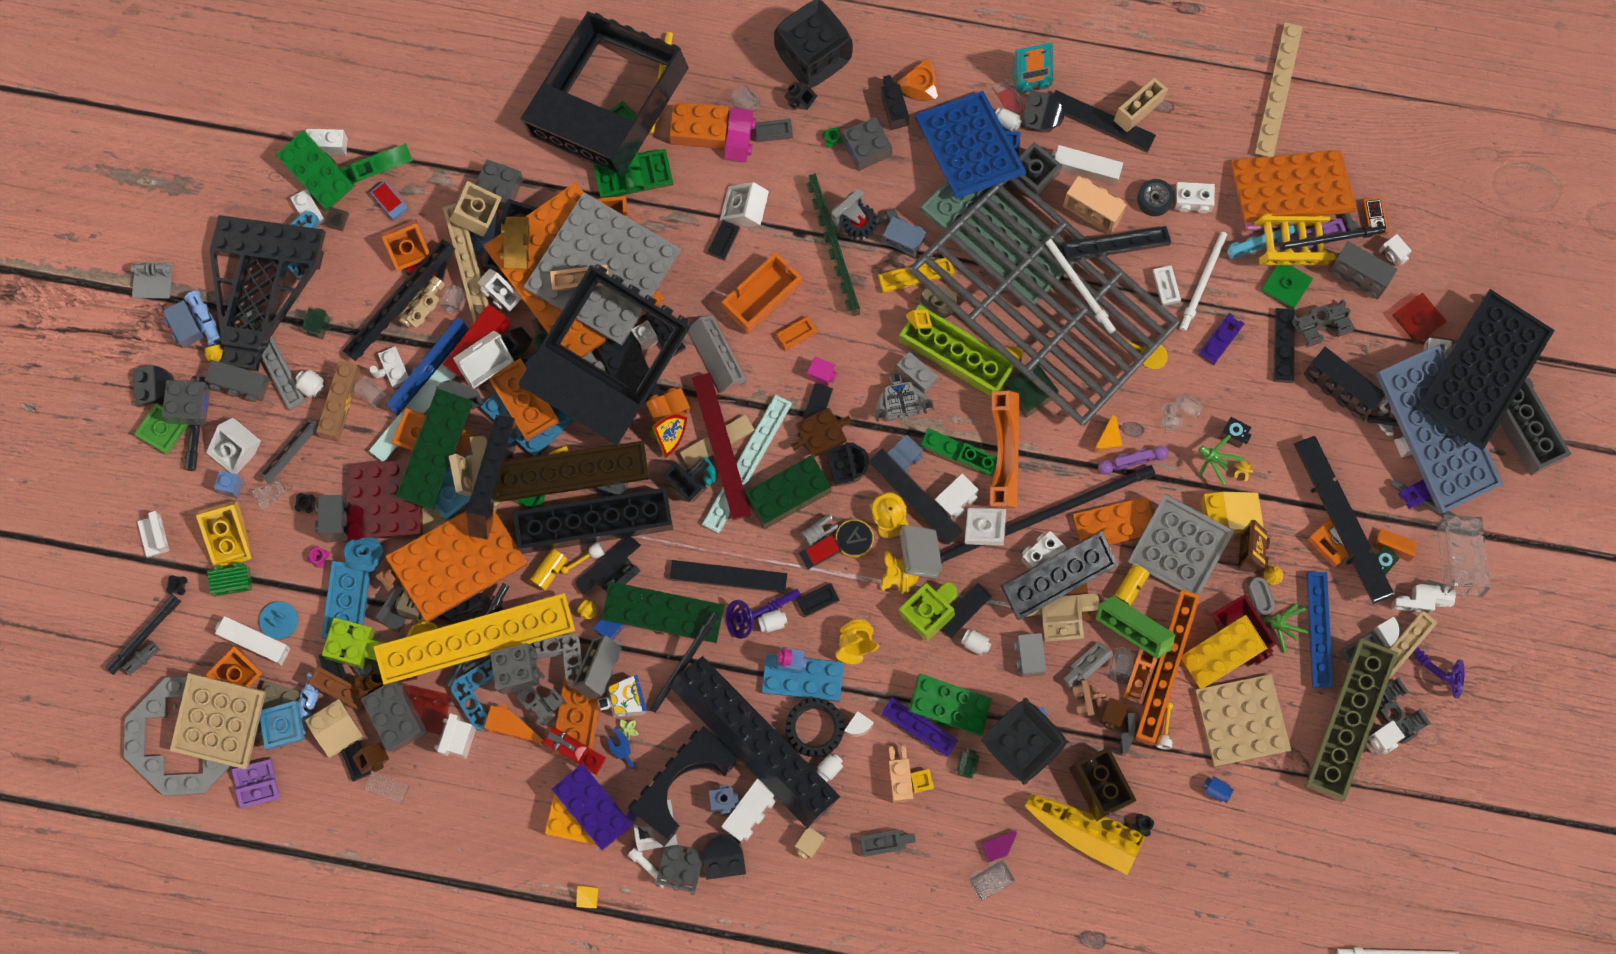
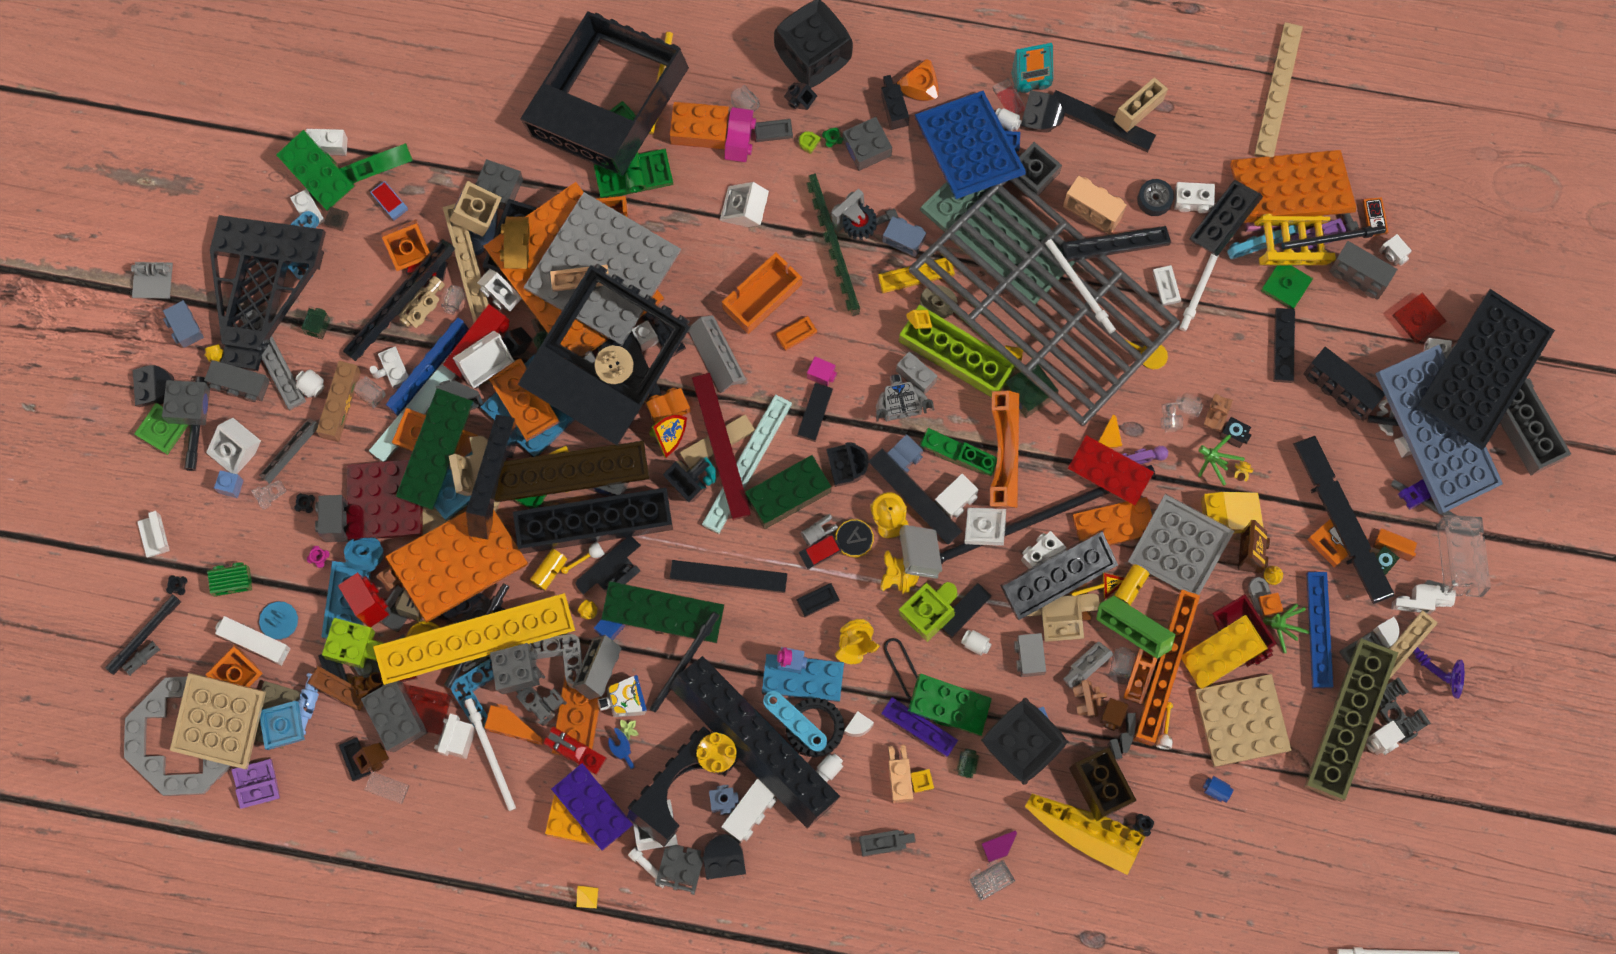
light blue piece [184,291,222,347] -> none
yellow slope [196,500,252,567] -> none
tan slope [305,699,364,758] -> none
black tile [708,220,740,261] -> none
dark purple dish [726,588,801,639] -> none
white brick [758,609,788,633] -> none
reddish brown plate [790,408,852,457] -> none
tan brick [795,827,825,860] -> none
white brick [1052,145,1123,186] -> none
dark purple plate [1198,313,1245,365] -> none
dark grey piece [1292,300,1355,348] -> none
none -> red brick [338,572,389,627]
none -> white bar [465,698,516,811]
none -> tan plate [595,345,634,384]
none -> yellow dish [696,732,736,773]
none -> medium azure plate [763,691,827,752]
none -> lime tile [799,131,821,154]
none -> black piece [884,638,918,700]
none -> red plate [1068,435,1154,506]
none -> piece [1072,572,1125,599]
none -> dark grey tile [1107,739,1123,761]
none -> black tile [1189,180,1263,256]
none -> nougat hips [1203,394,1233,432]
none -> orange plate [1258,592,1283,617]

